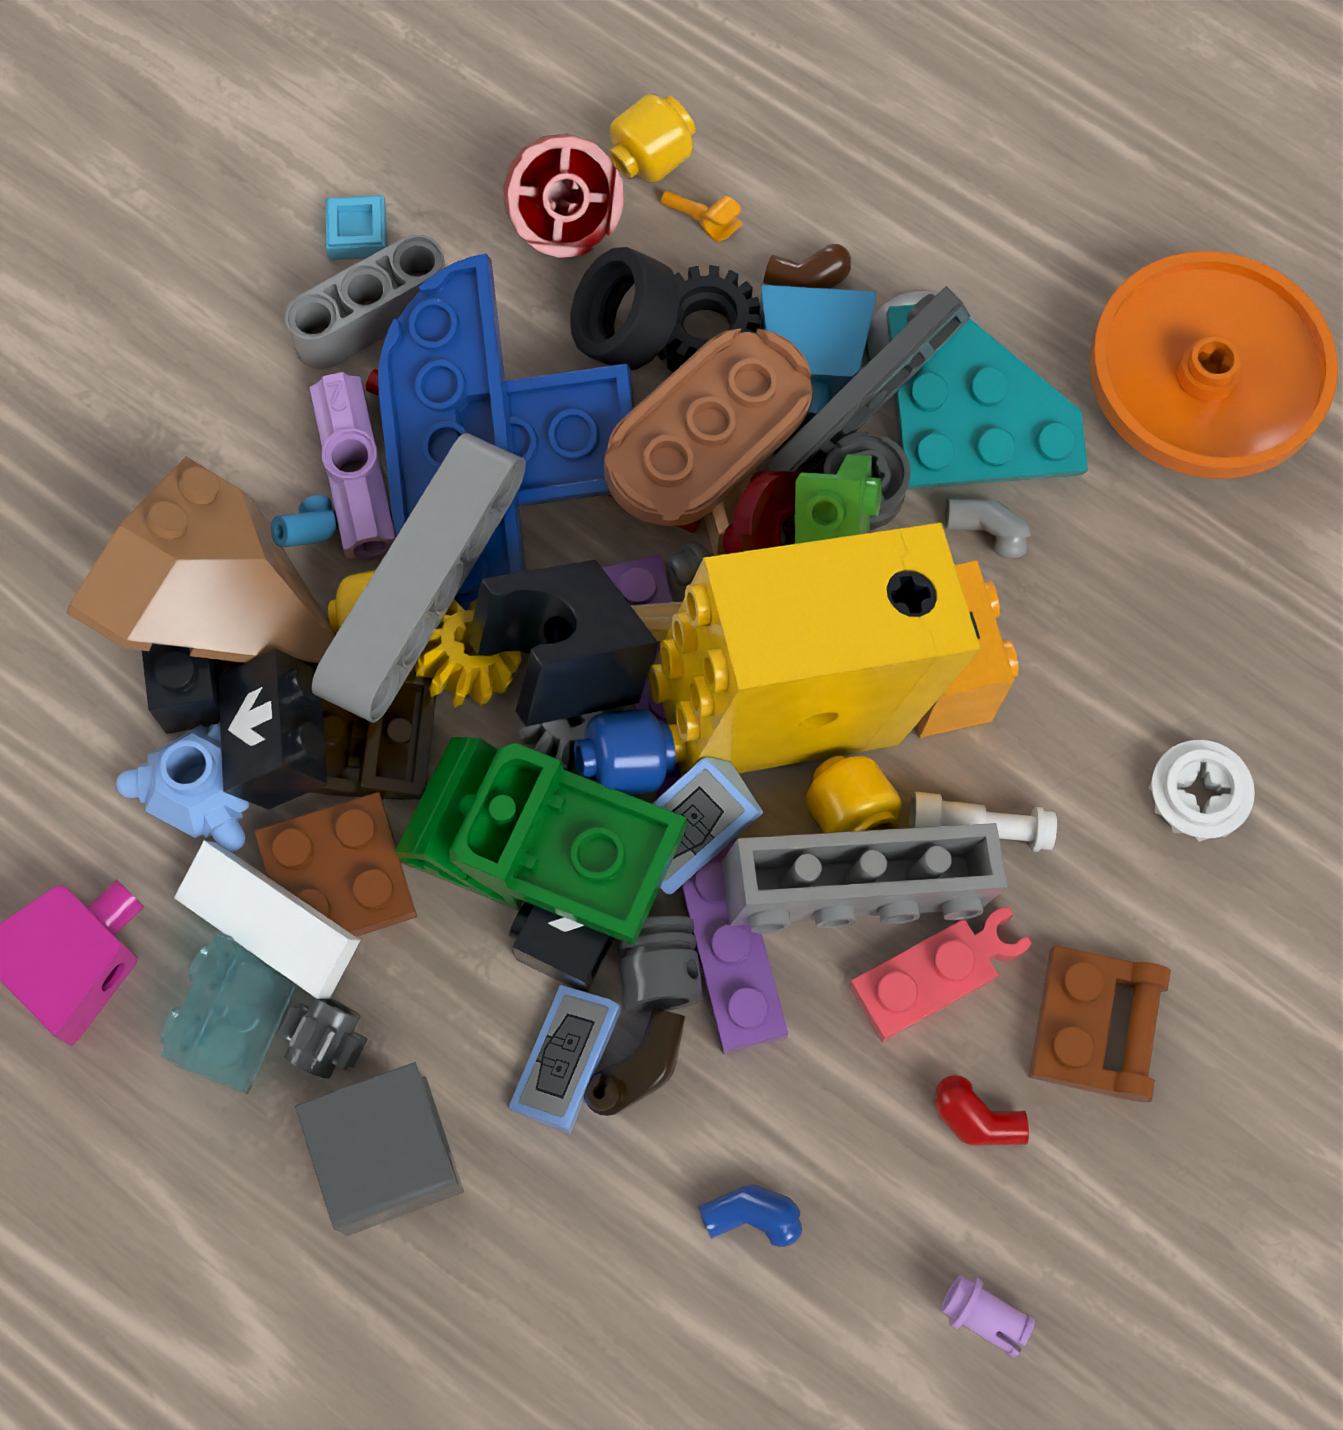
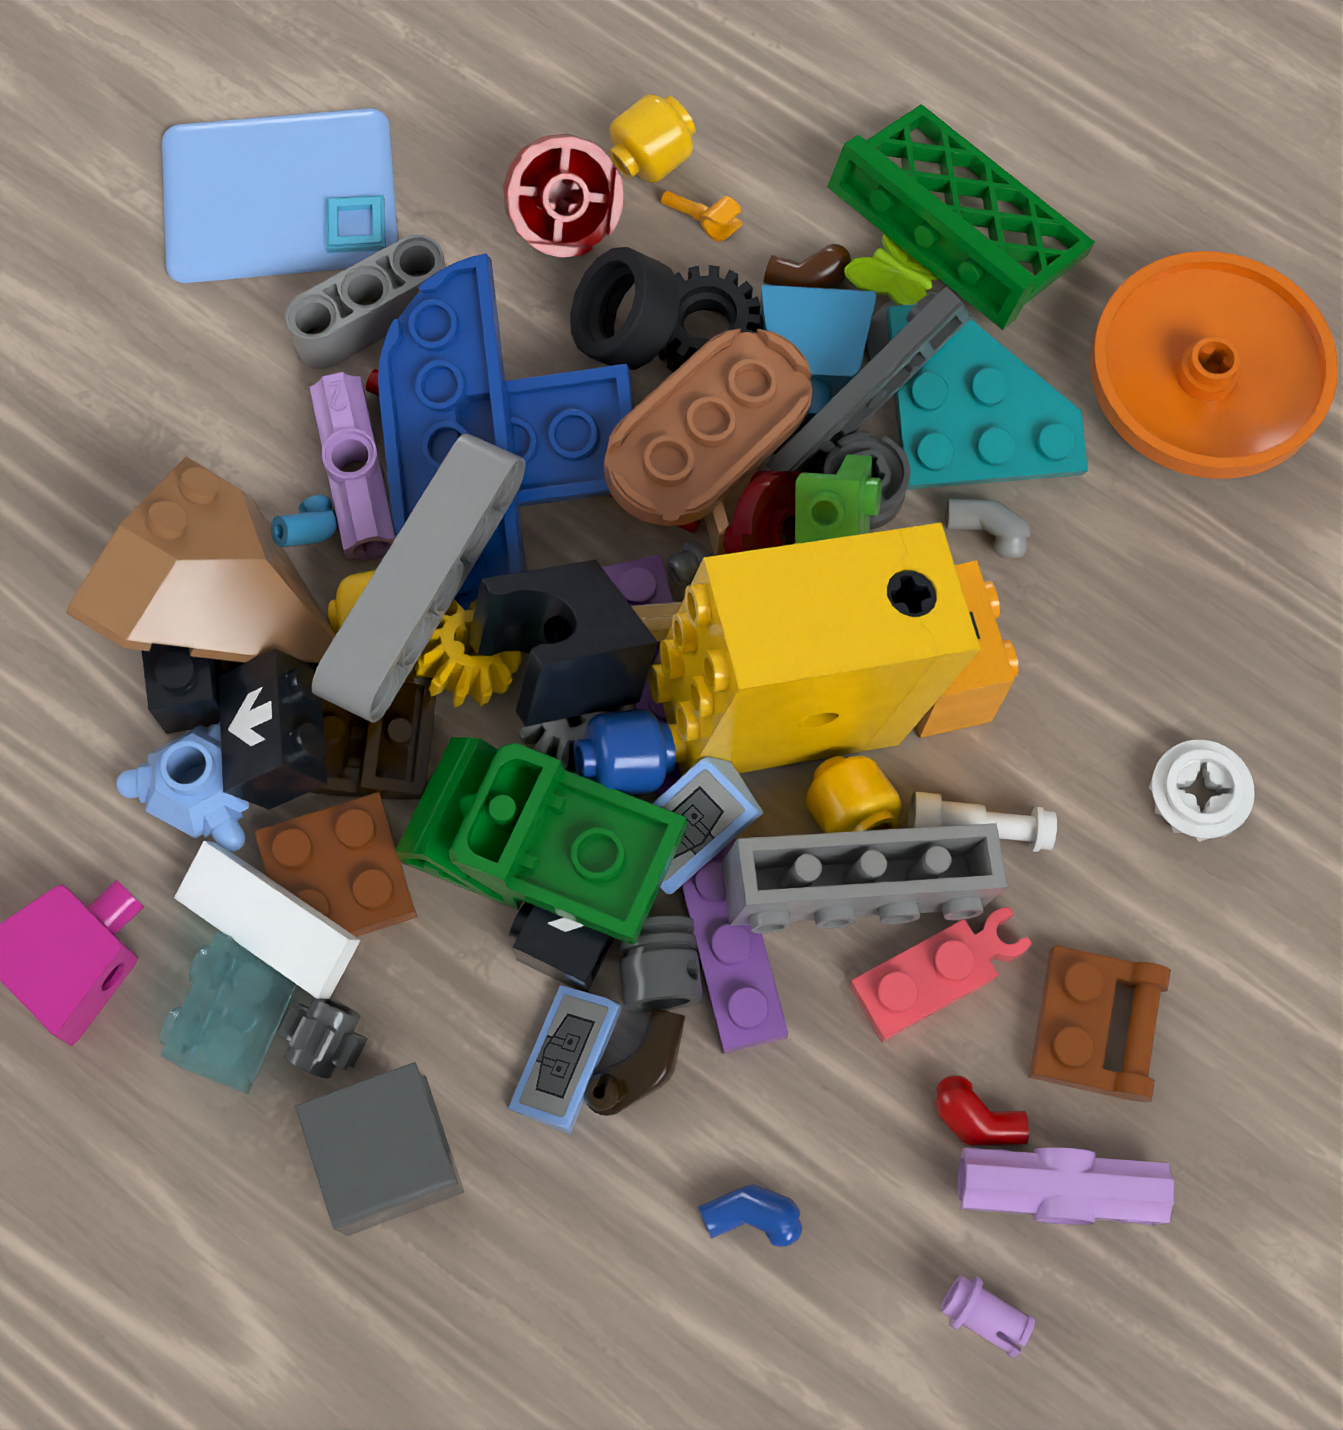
none -> light blue piece [162,108,398,283]
none -> green fence [827,104,1095,330]
none -> lime piece [844,233,939,306]
none -> lavender piece [957,1147,1174,1226]

